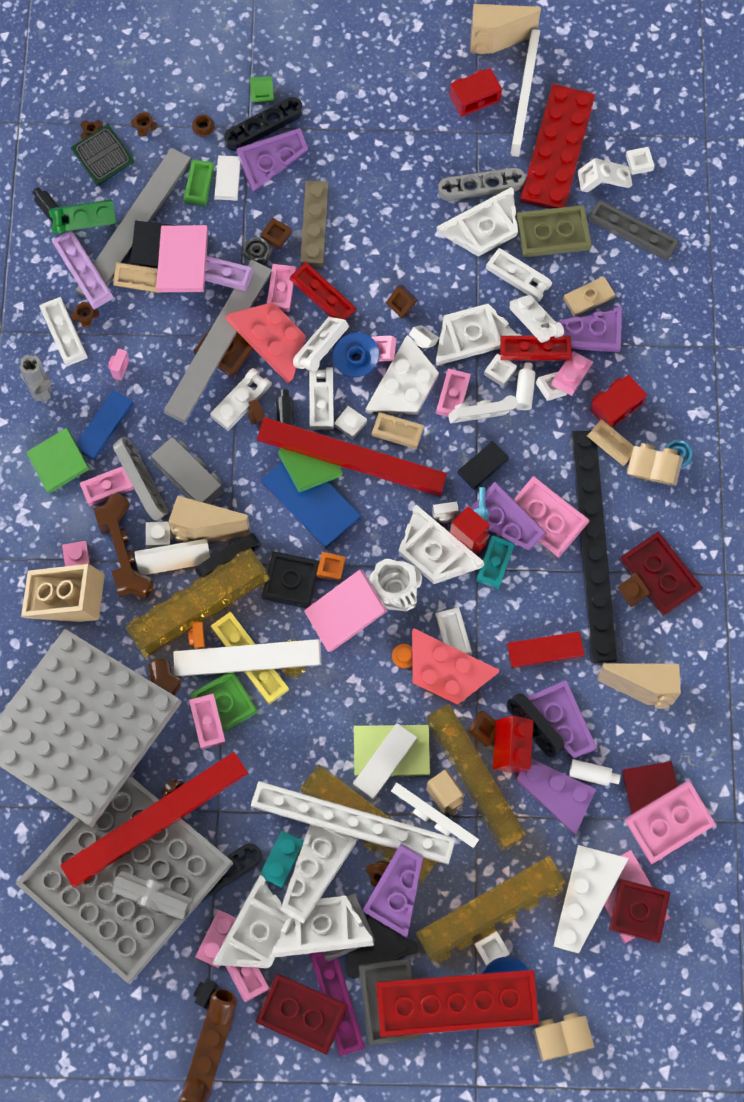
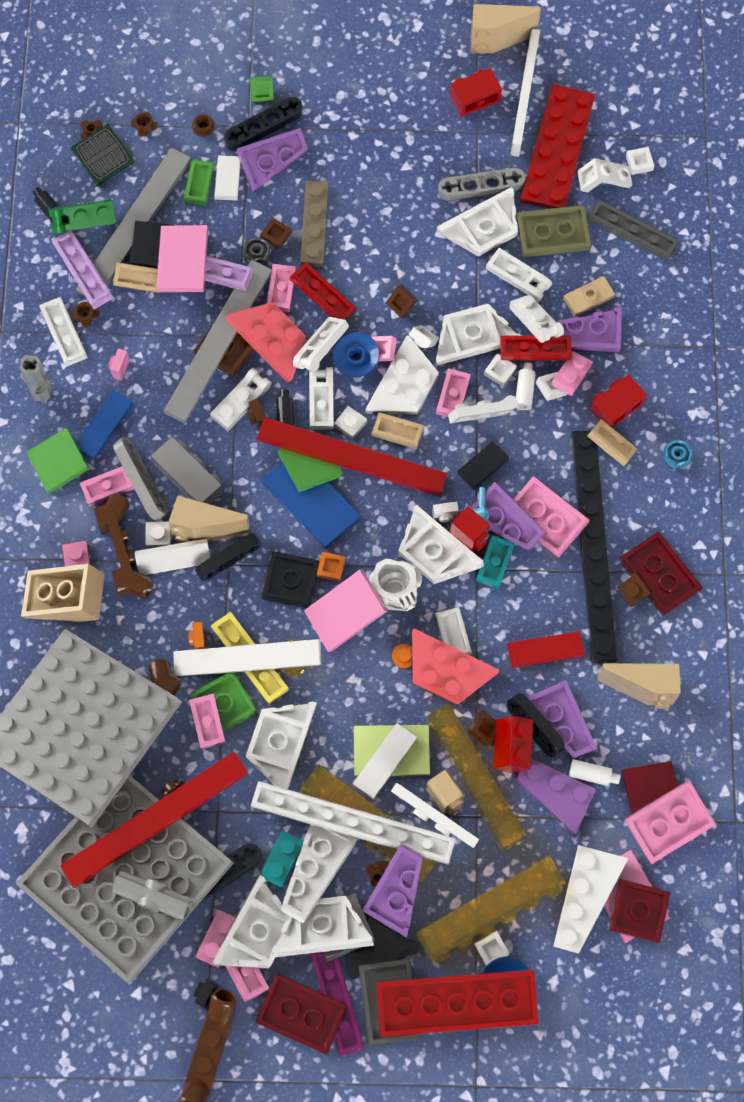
clear yellow brick [125,548,270,658] -> none
tan brick [533,1012,594,1062] -> none
tan brick [627,443,683,486] -> none
none -> white wing [246,702,317,789]

